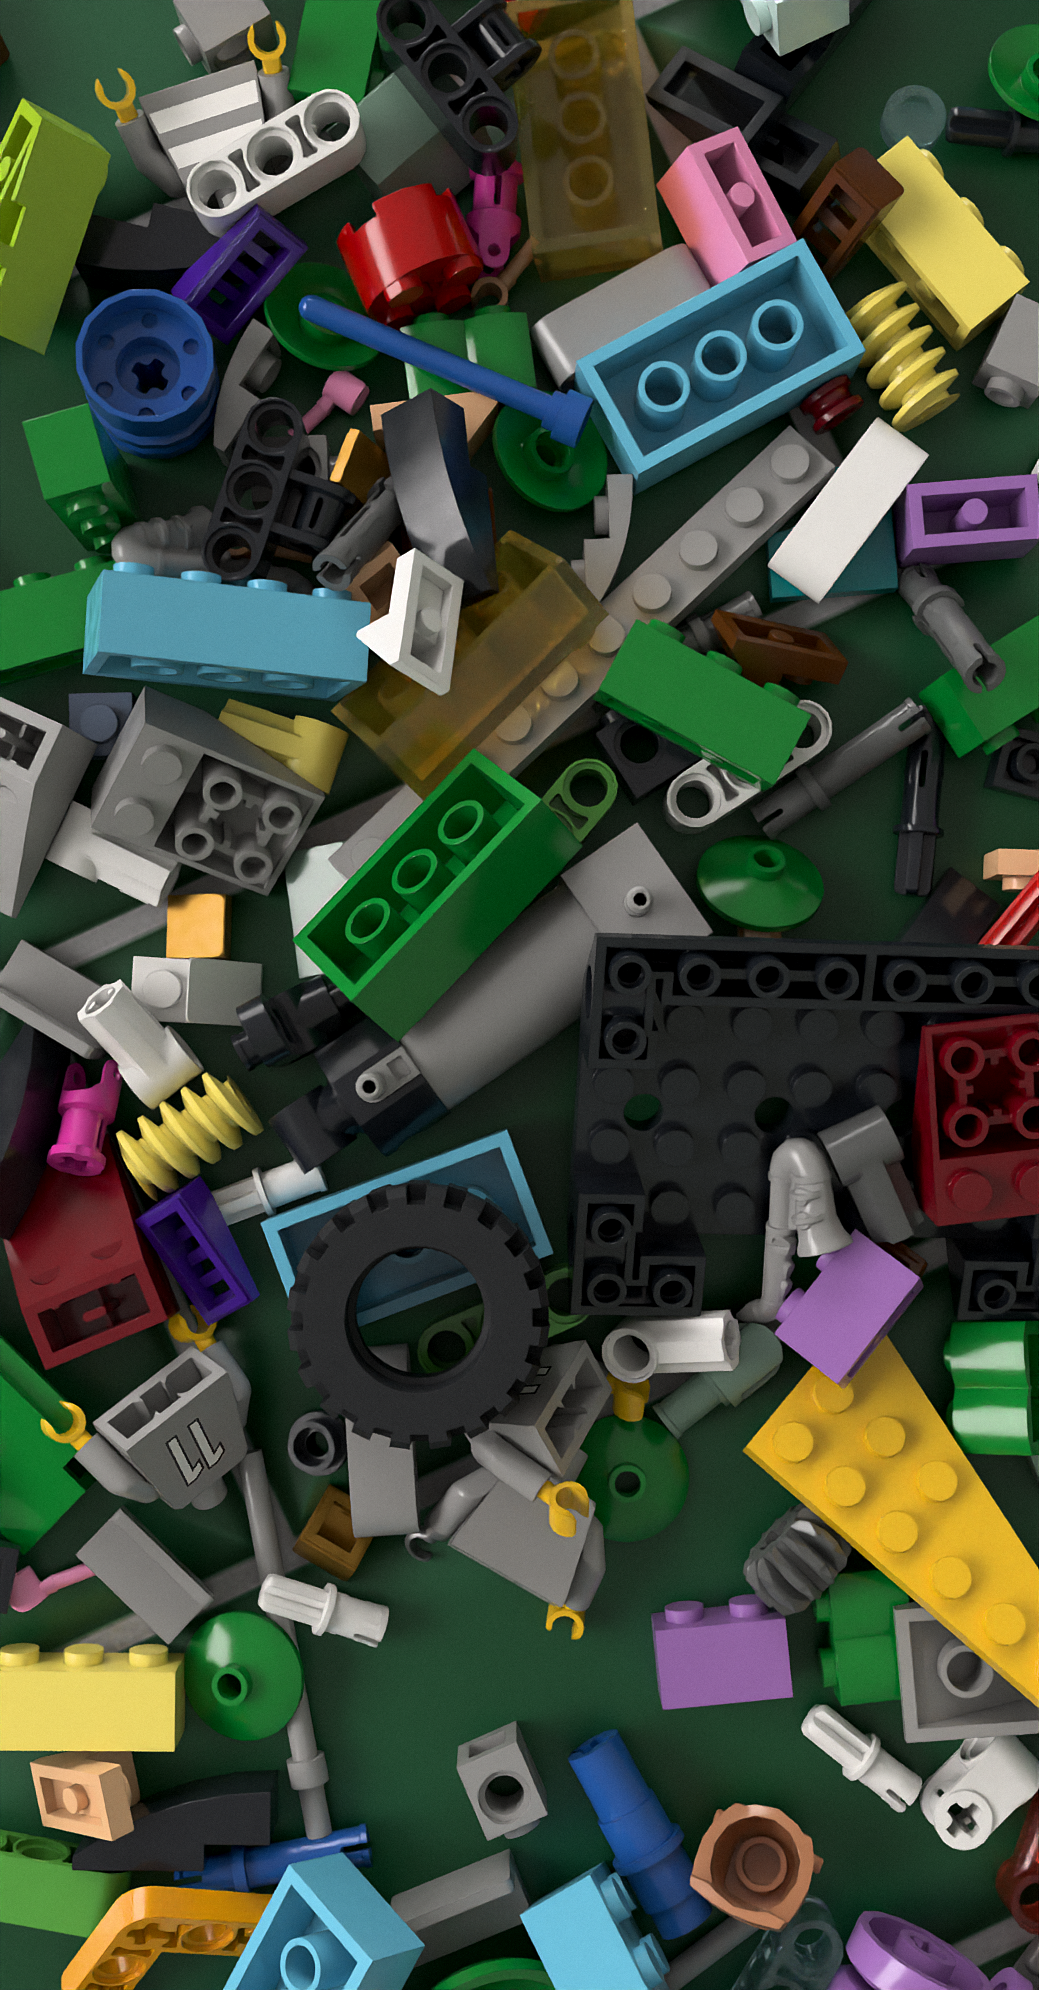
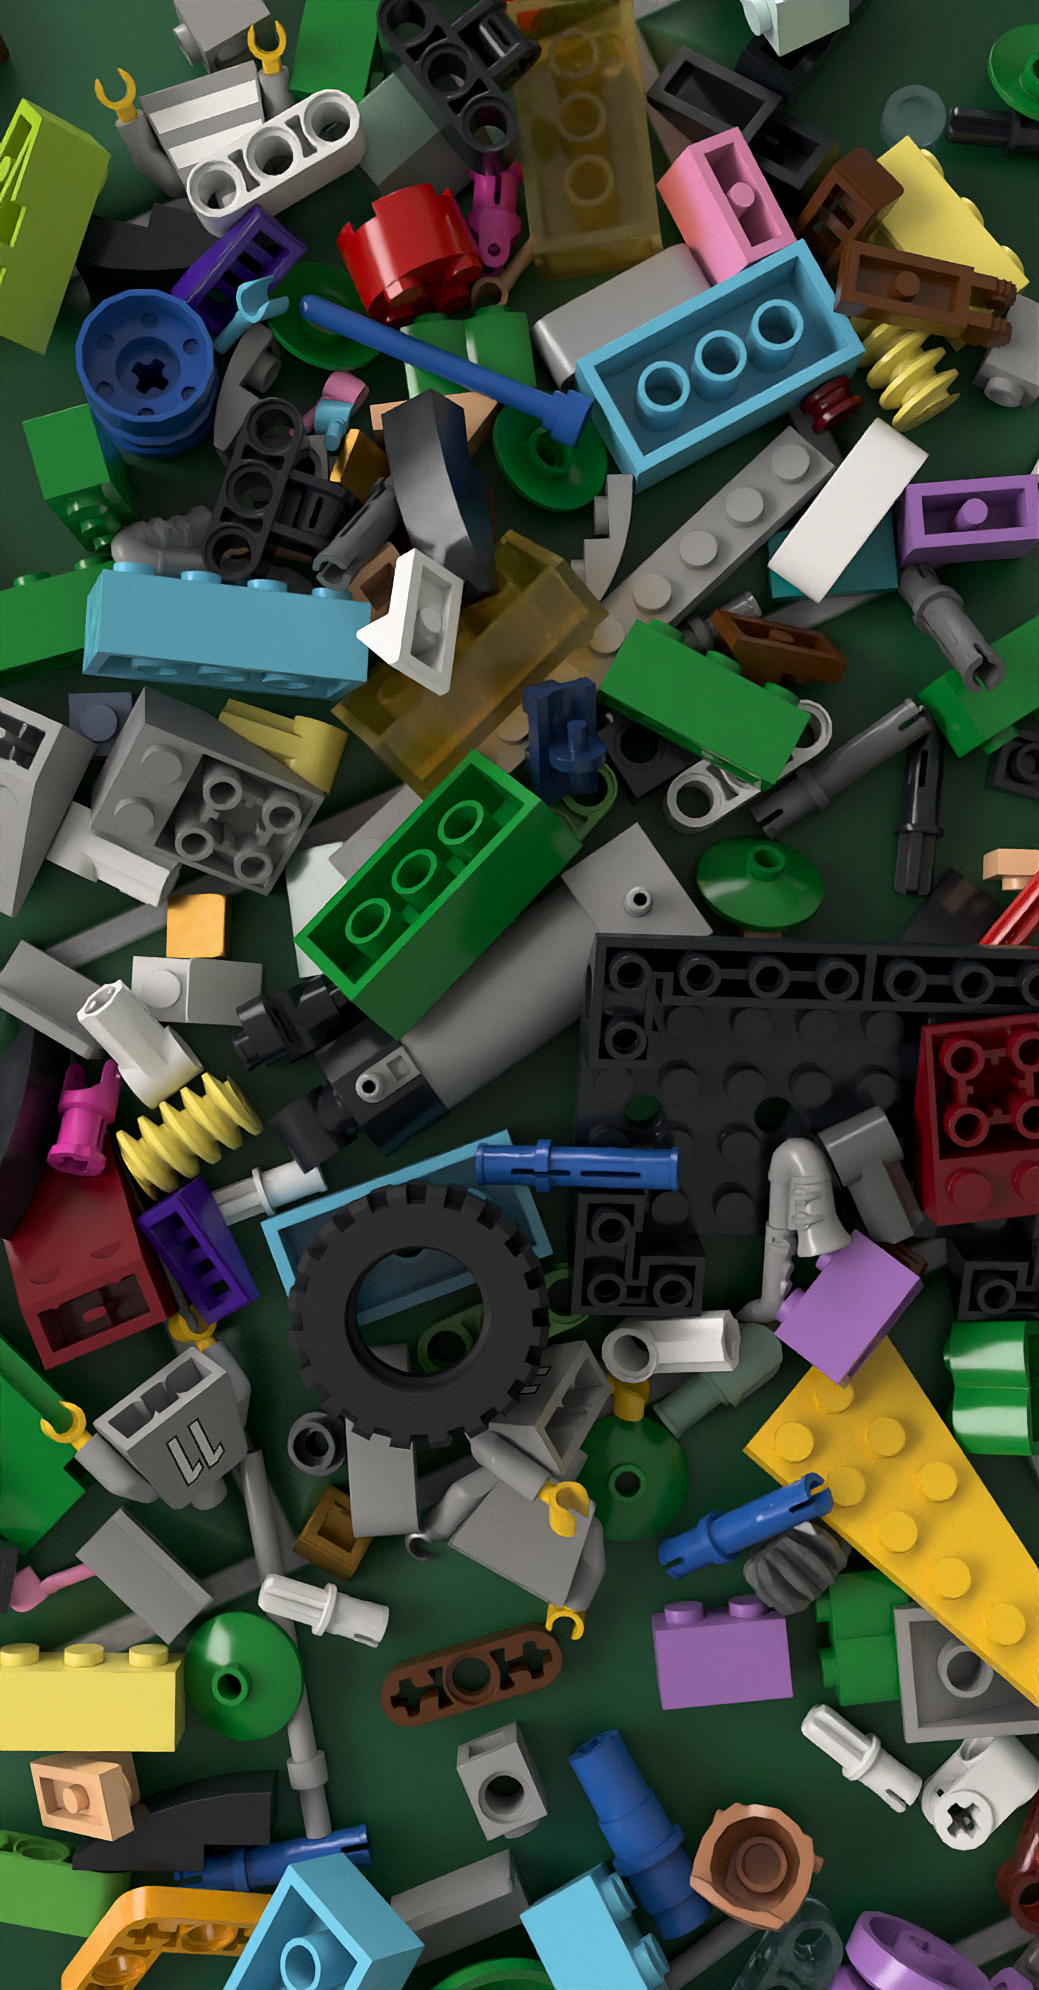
none -> medium azure hand [213,275,289,354]
none -> medium azure hand [314,399,355,451]
none -> reddish brown beam [381,1622,562,1727]
none -> blue pin [475,1139,681,1193]
none -> dark blue hips [522,677,607,806]
none -> blue pin [658,1472,833,1579]
none -> reddish brown hinge [833,240,1017,348]

